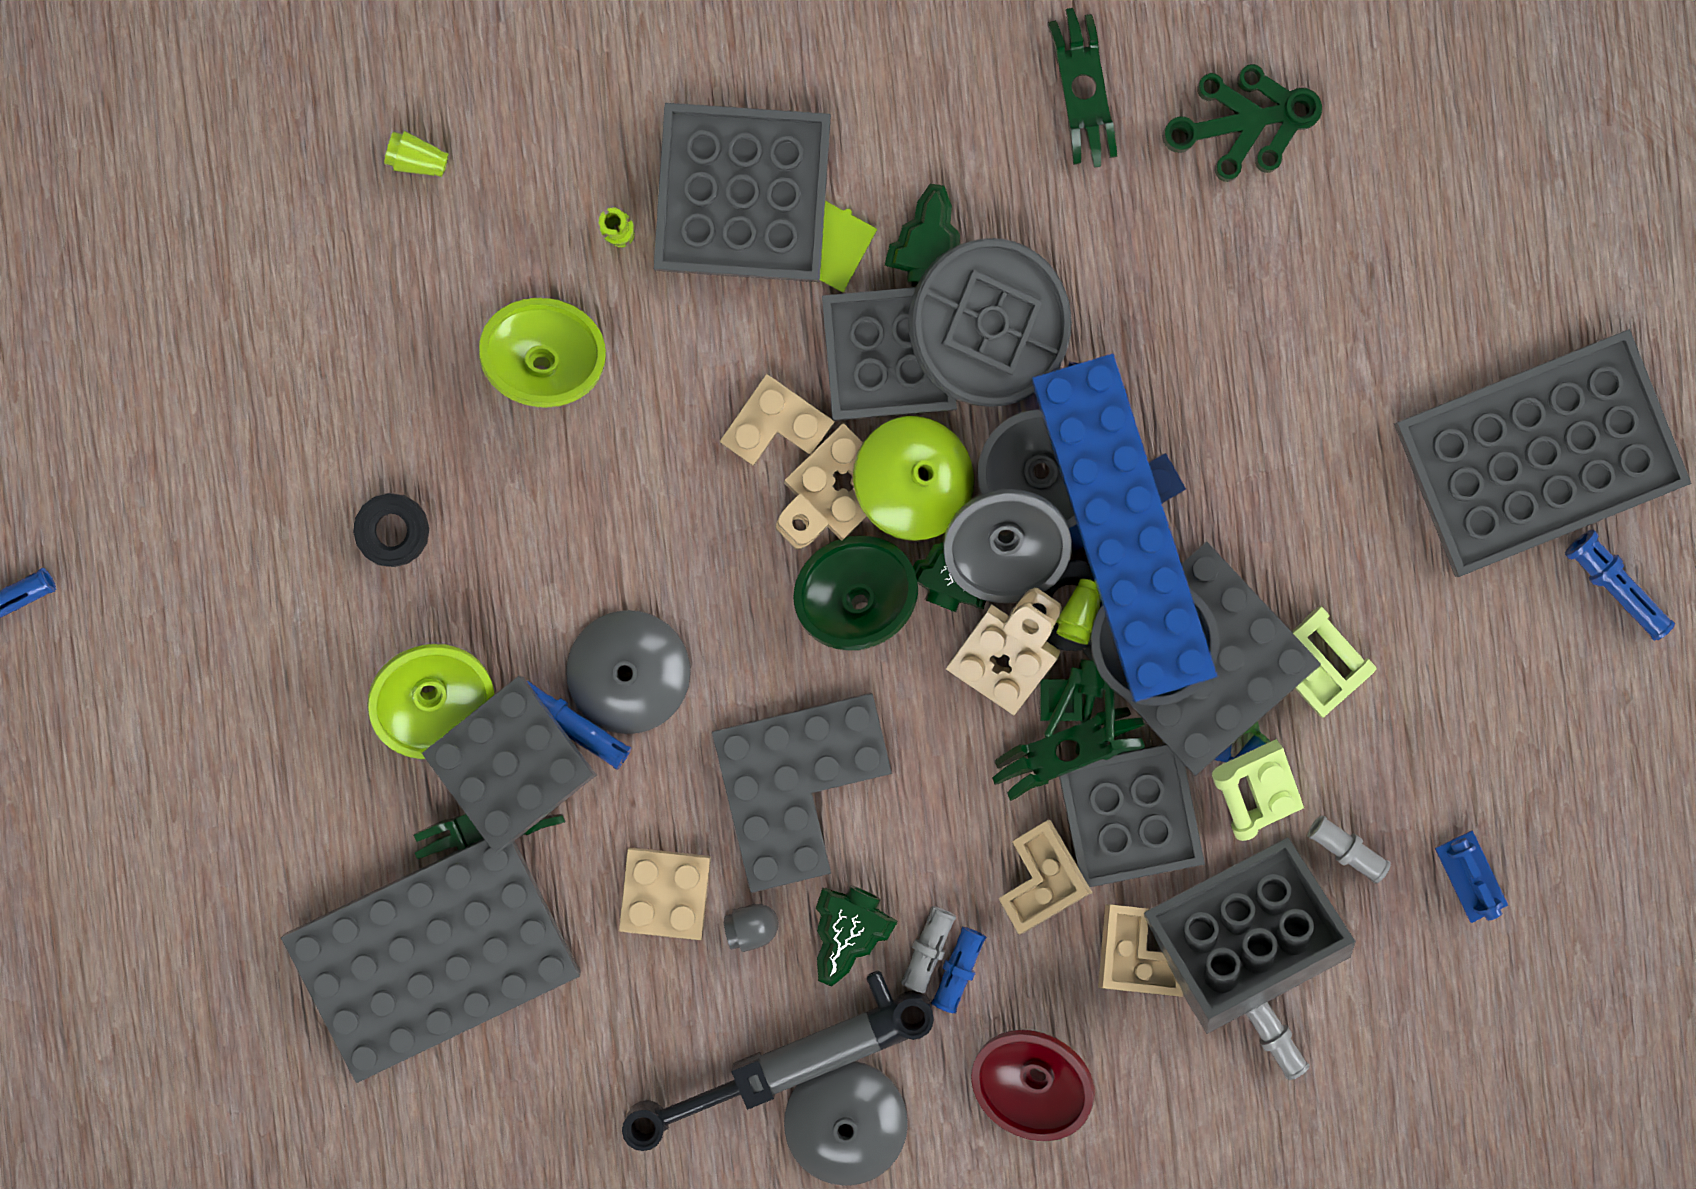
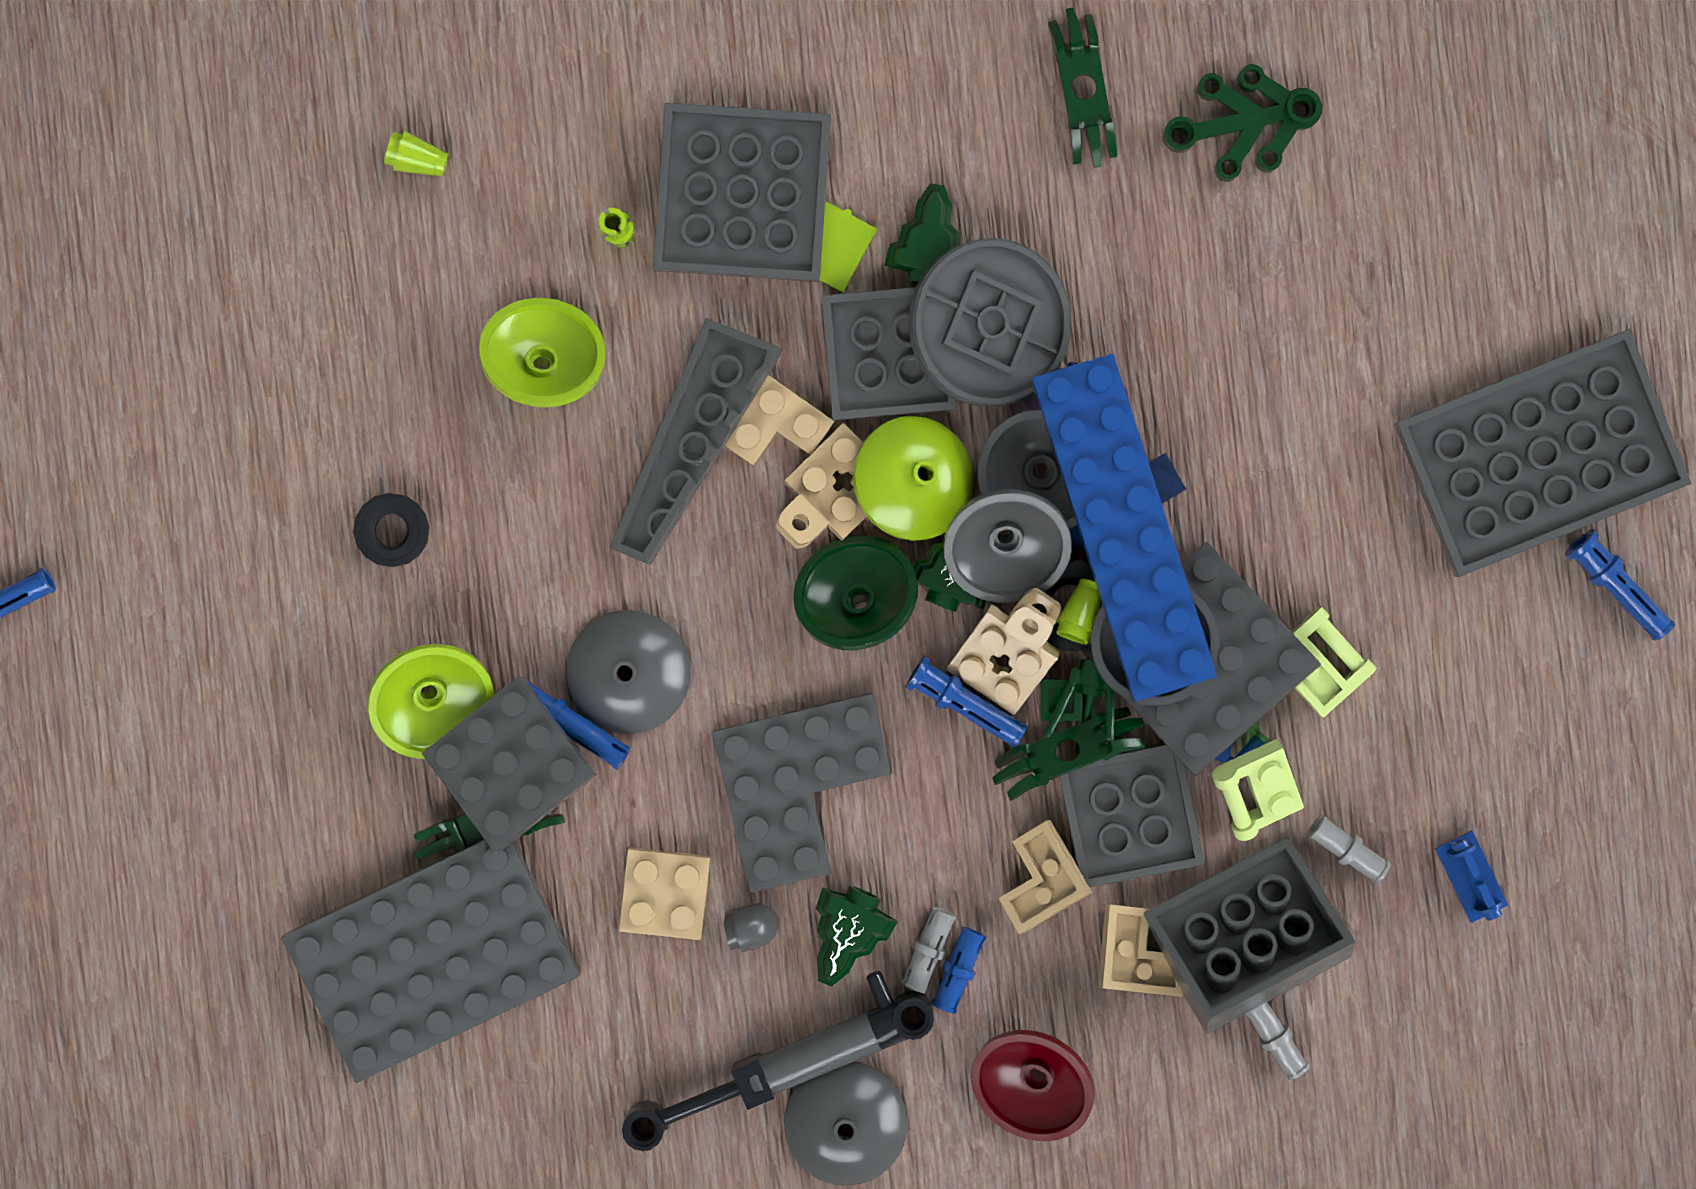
none -> dark grey wing [610,318,782,565]
none -> blue pin [905,656,1027,748]

